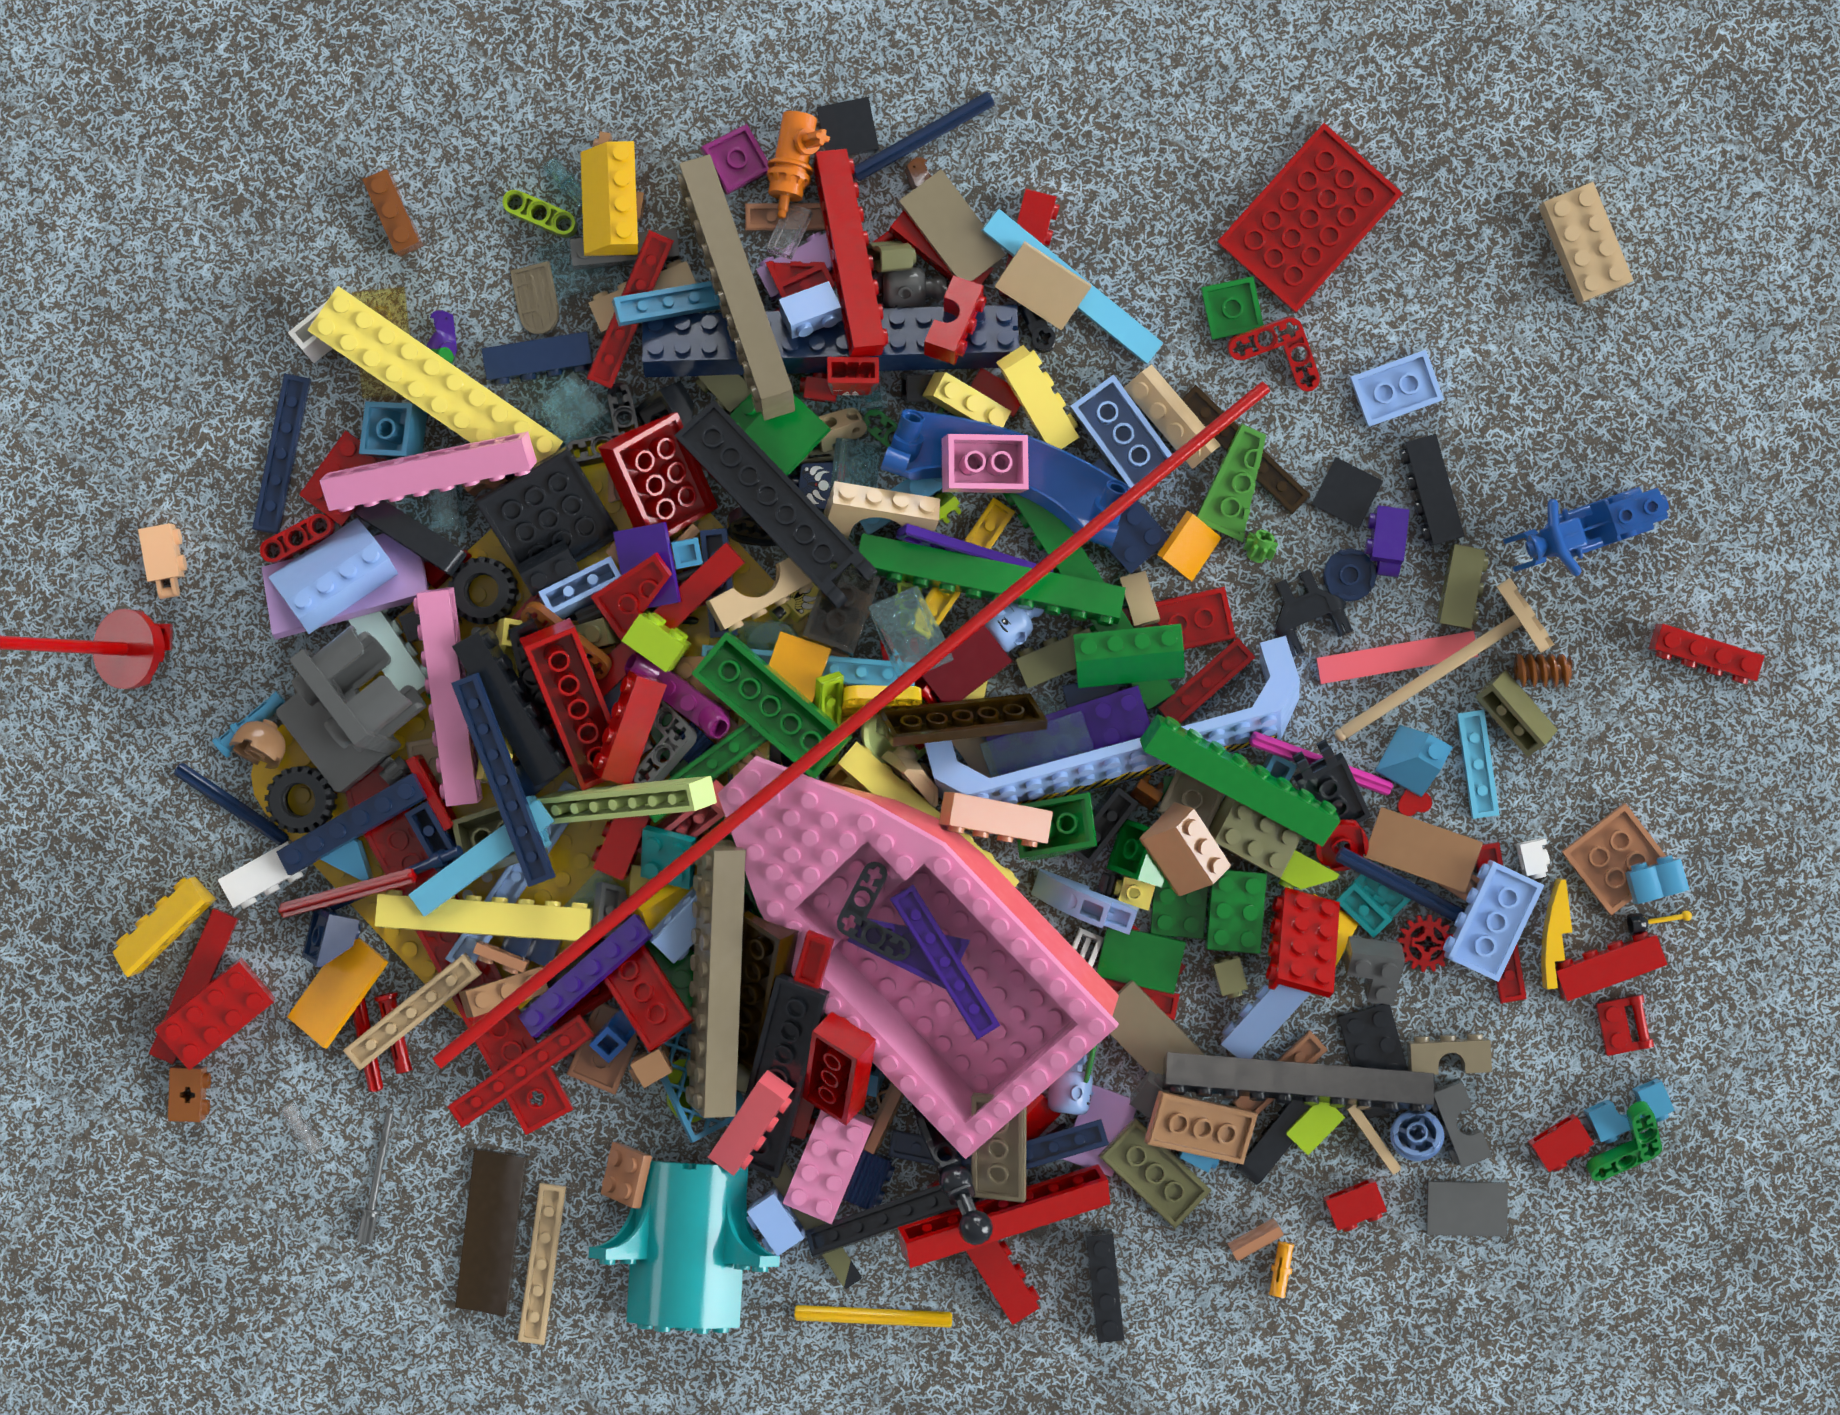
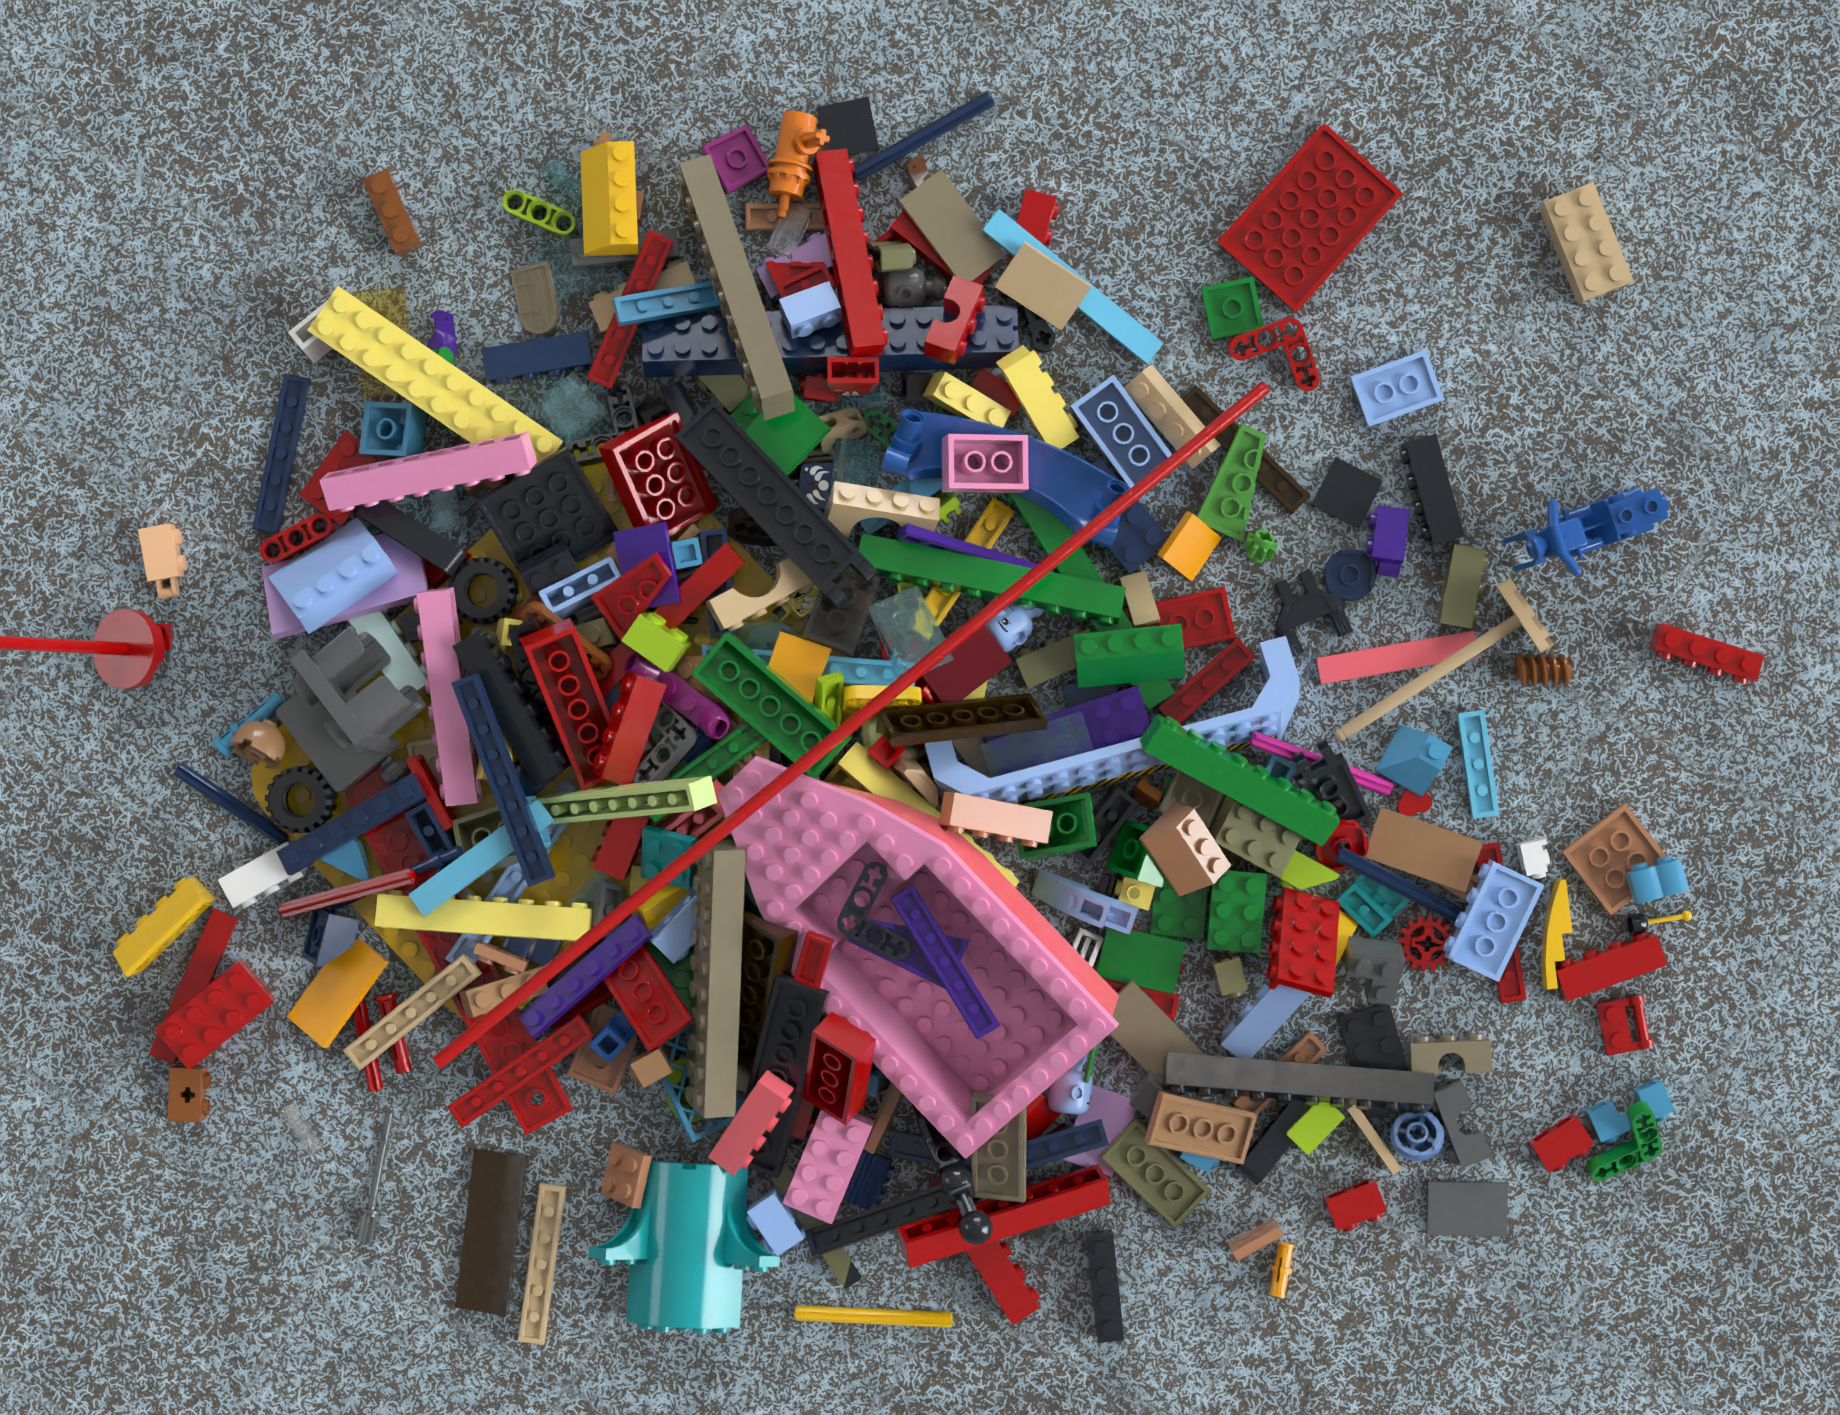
olive brick [1475,670,1558,757] -> none
none -> red plate [867,735,905,771]

